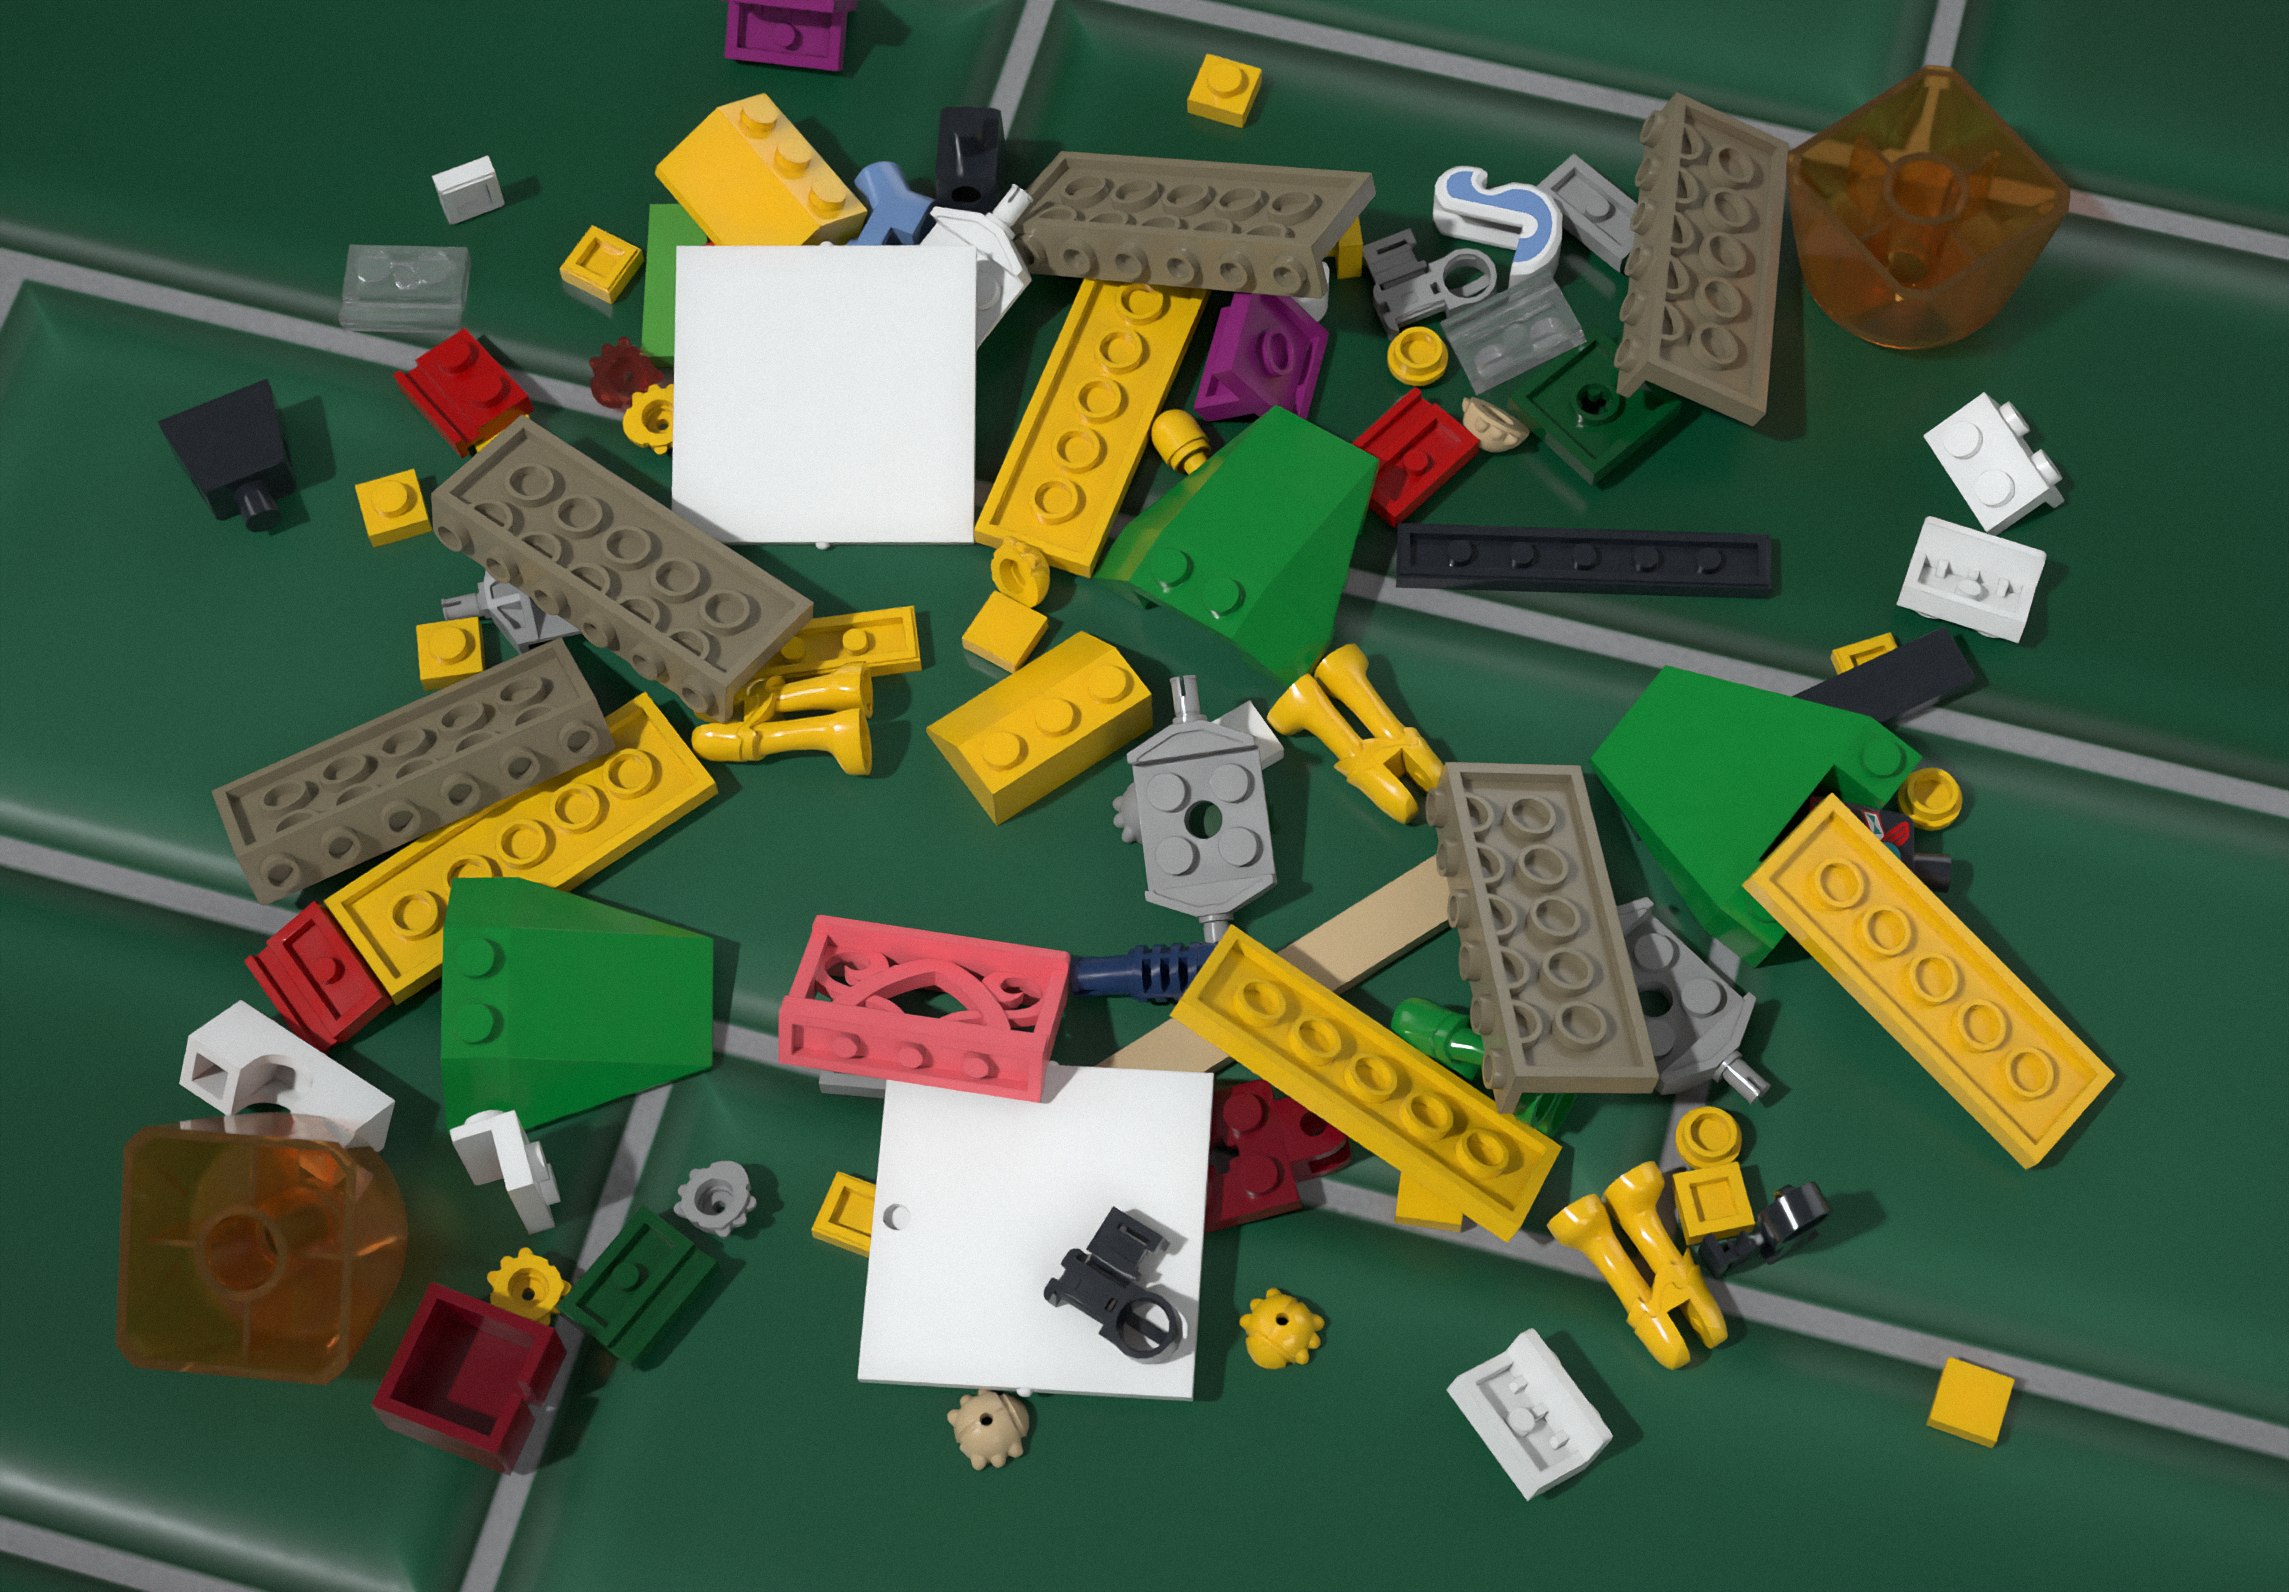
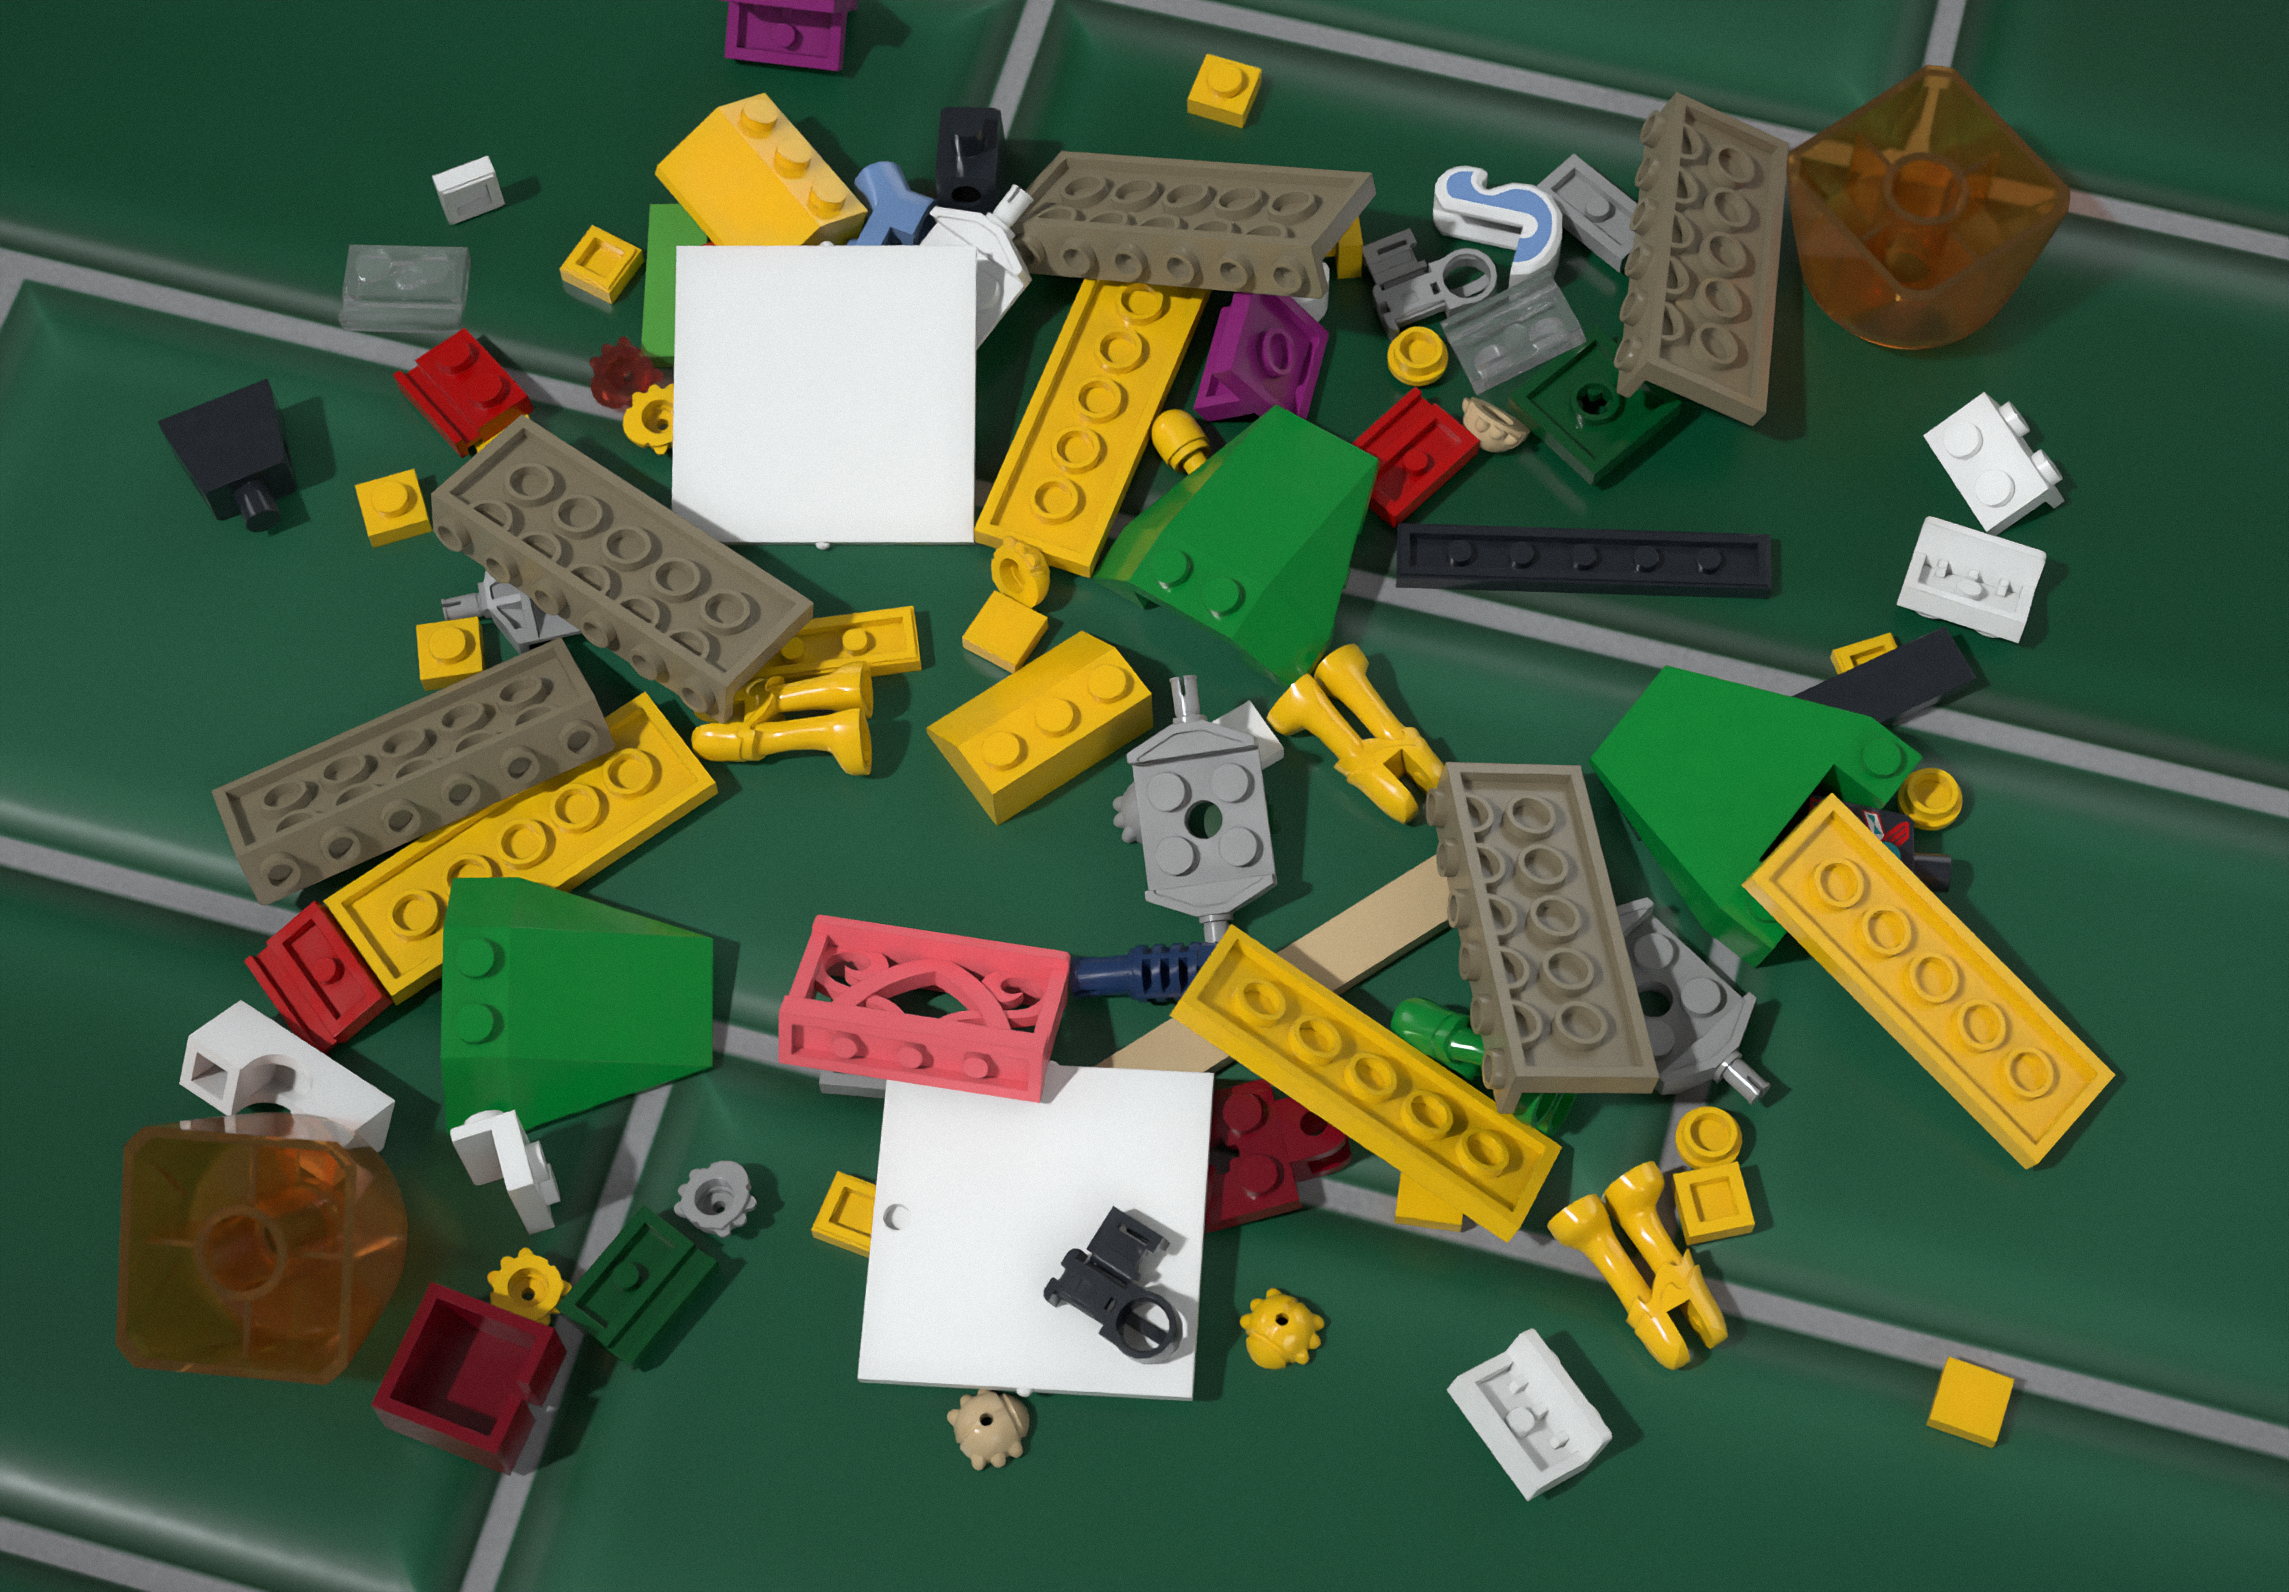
black piece [1698,1181,1834,1280] -> none

